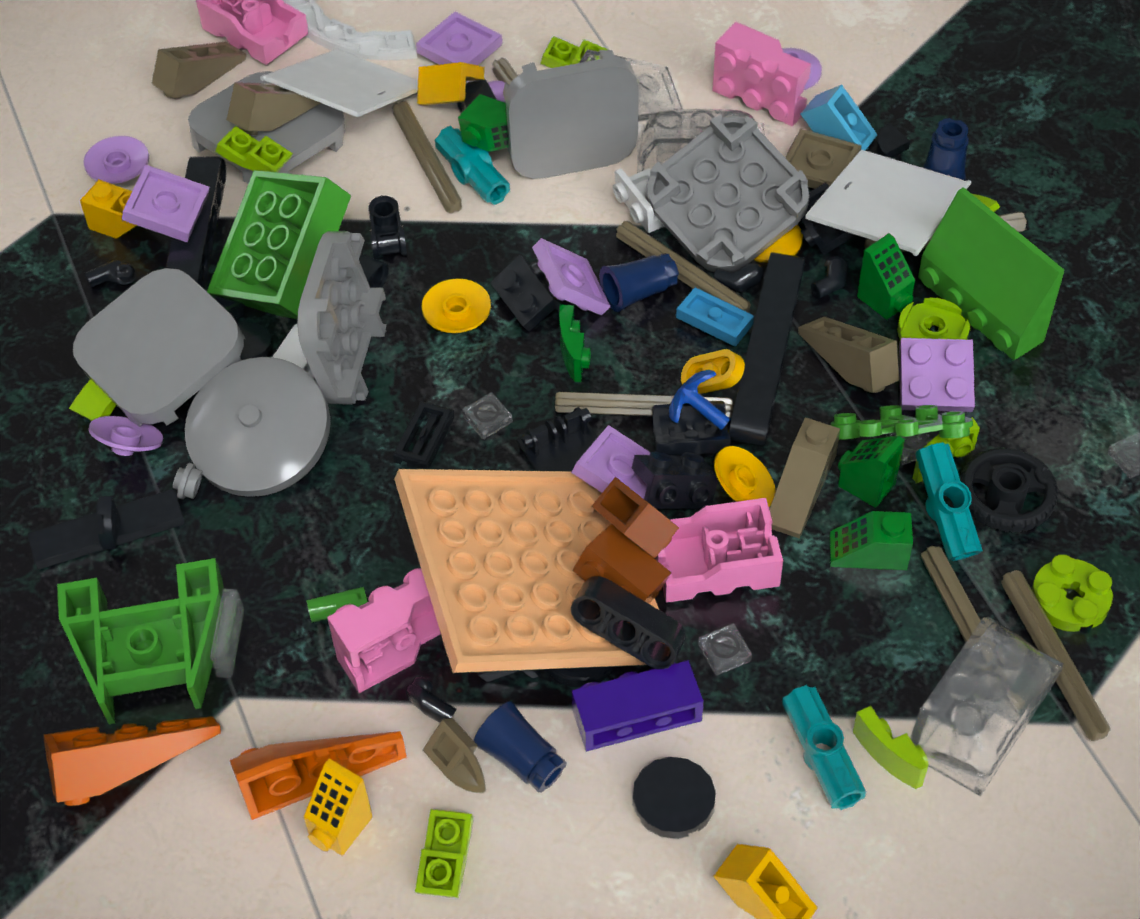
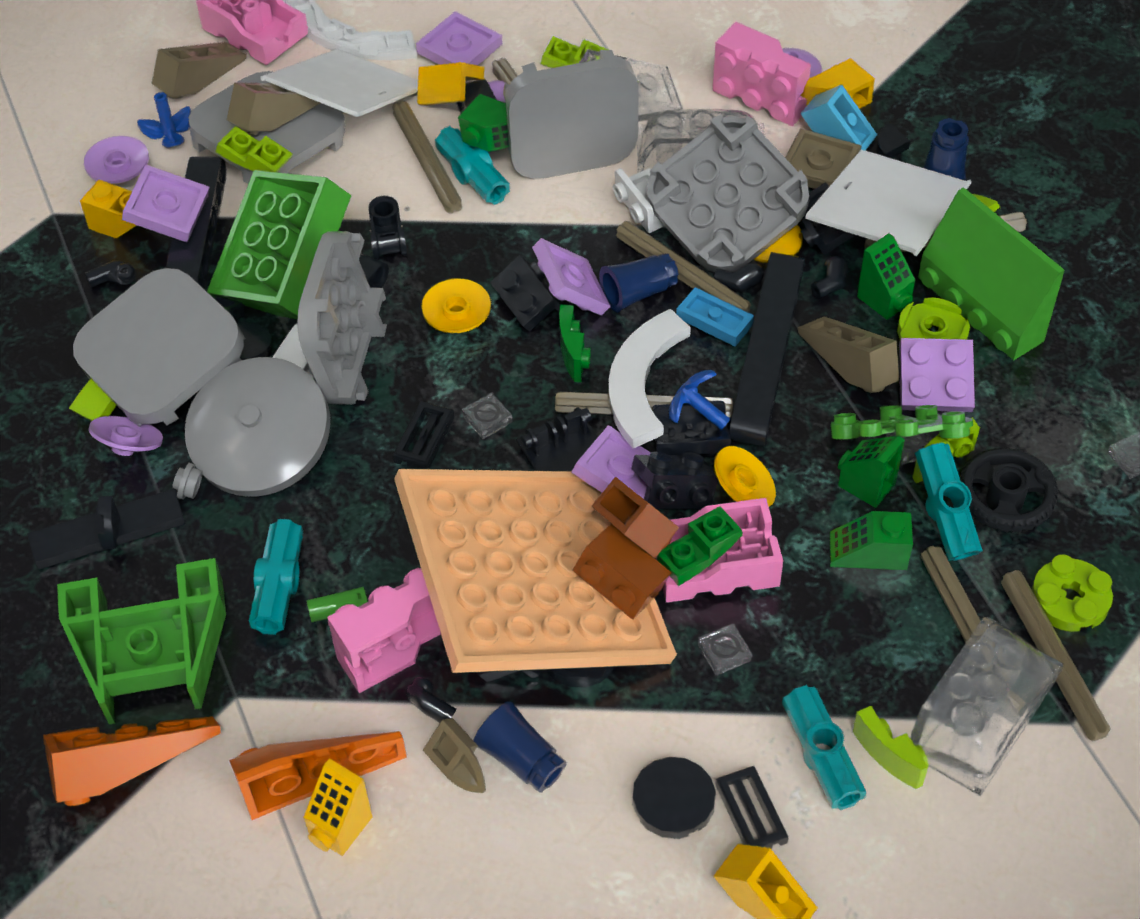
clear tile [210,589,244,677] -> none
lime slope [415,809,474,898] -> none
black beam [571,576,686,669] -> none
dark purple brick [572,661,704,752] -> none
yellow plate [681,349,745,394] -> none
dark tan slope [769,417,840,539] -> none
none -> blue plant [137,92,191,147]
none -> teal piece [249,519,303,634]
none -> white tile [609,309,690,449]
none -> green slope [657,506,743,586]
none -> black tile [715,766,789,849]
none -> yellow slope [800,58,875,109]

